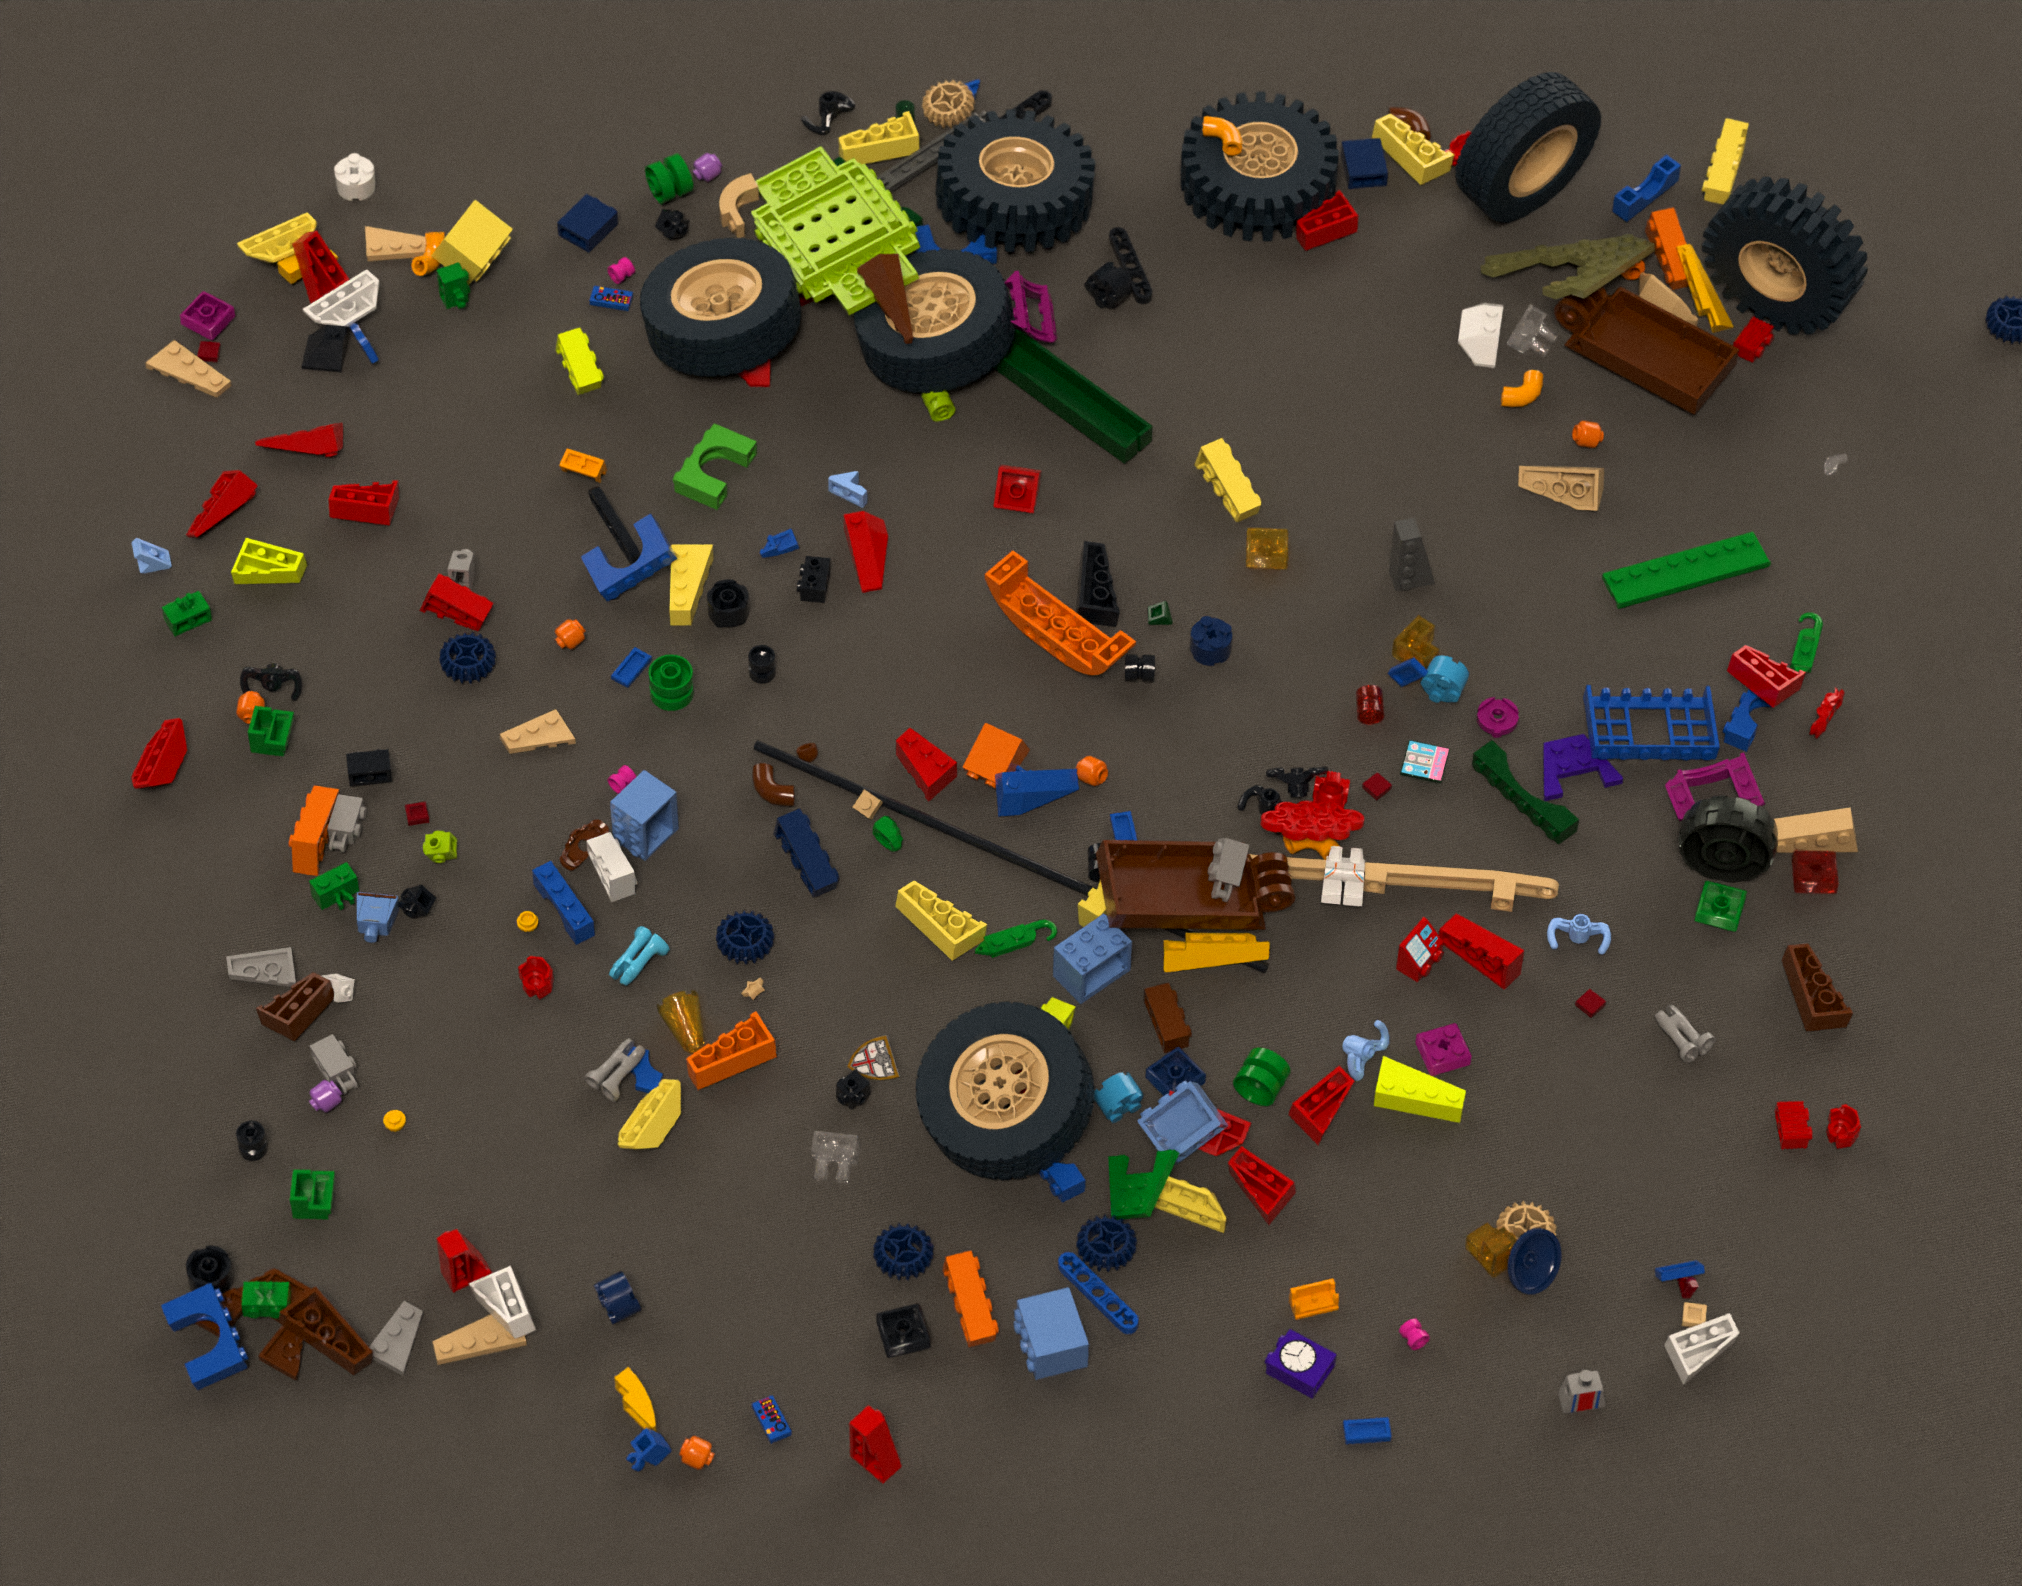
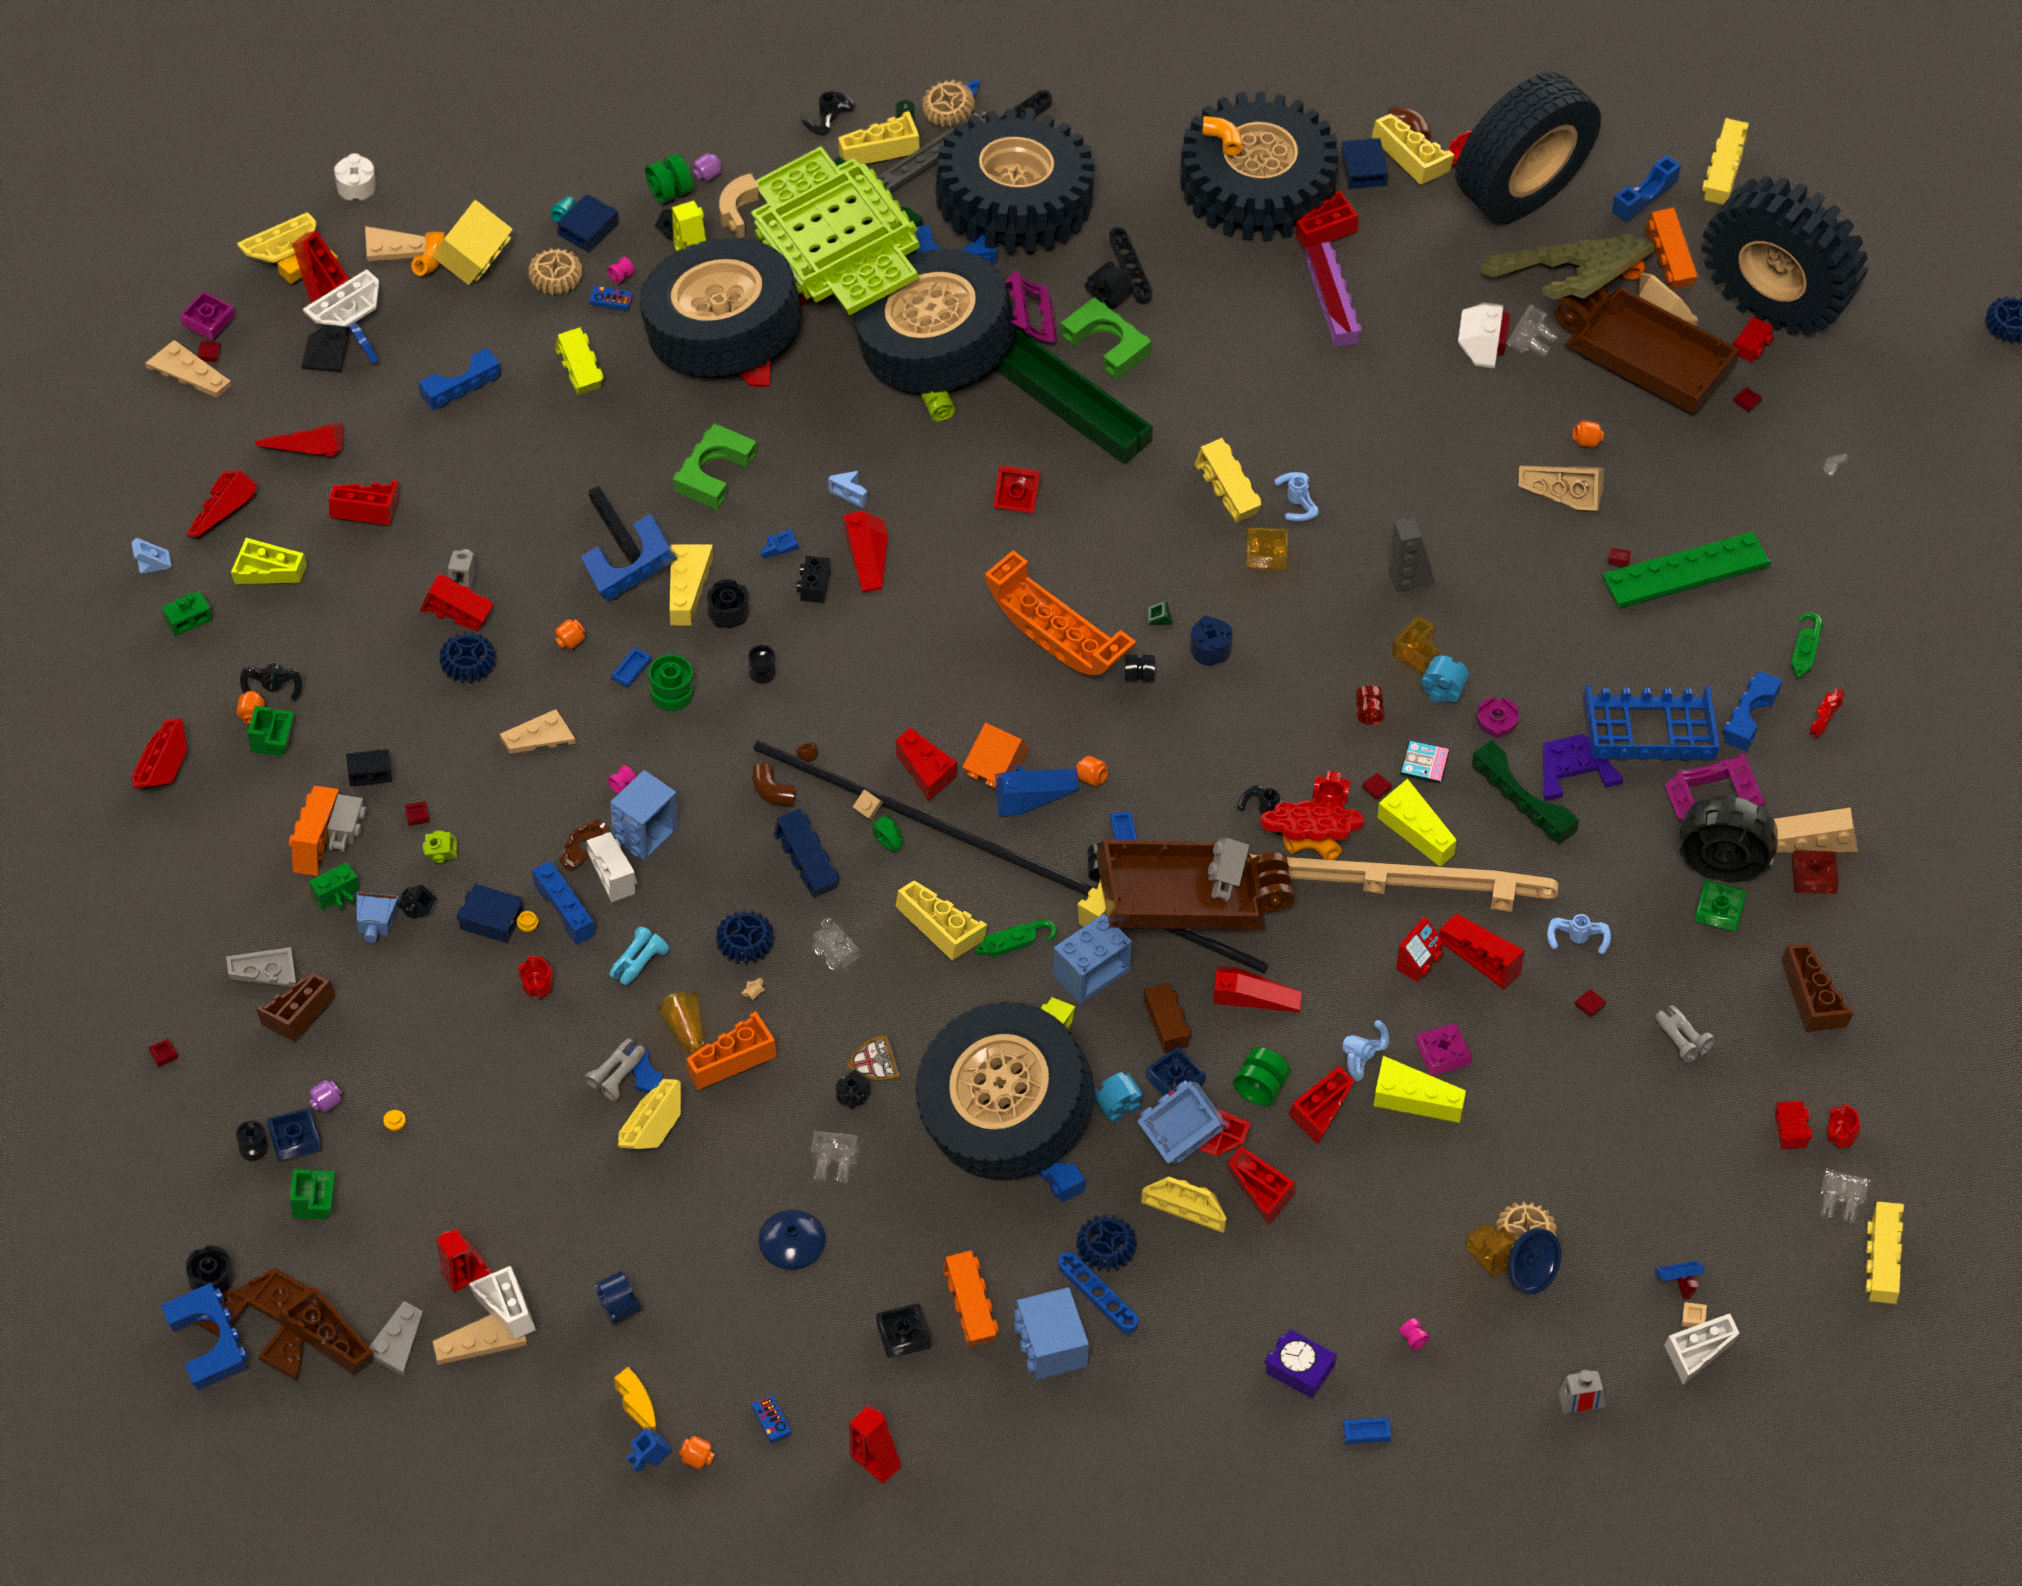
green brick [241,1281,291,1319] -> none
light grey brick [310,1034,358,1094] -> none
white bracket [322,974,354,1003] -> none
green brick [437,262,470,309] -> none
light orange hinge [559,448,607,483] -> none
reddish brown wedge [857,254,913,344] -> none
dark blue gear [873,1223,934,1281] -> none
black wedge [1076,541,1120,627] -> none
green wing [1108,1149,1179,1220] -> none
yellow wedge [1163,933,1270,972] -> none
black piece [1266,765,1329,797] -> none
light orange hinge [1289,1279,1339,1320] -> none
white hips [1321,846,1365,906] -> none
blue tile [1388,657,1428,687] -> none
light orange cylinder [1501,370,1543,407] -> none
yellow wedge [1676,244,1733,333] -> none
red wedge [1727,645,1806,708] -> none
none -> dark red tile [148,1039,178,1067]
none -> dark blue brick [267,1108,321,1161]
none -> blue arch [418,348,501,411]
none -> dark blue brick [457,884,524,944]
none -> tan gear [529,247,582,296]
none -> teal cone [550,196,575,222]
none -> neon yellow wedge [672,201,706,251]
none -> dark blue dish [759,1210,826,1270]
none -> clear brick [812,918,860,975]
none -> bright green arch [1060,297,1151,380]
none -> red wedge [1213,966,1302,1012]
none -> light blue piece [1274,472,1319,522]
none -> brick [1305,242,1362,347]
none -> neon yellow wedge [1377,779,1457,867]
none -> dark red tile [1497,312,1510,356]
none -> dark red tile [1608,548,1631,567]
none -> dark red tile [1733,387,1762,413]
none -> clear brick [1819,1169,1870,1224]
none -> light yellow wedge [1865,1202,1904,1304]

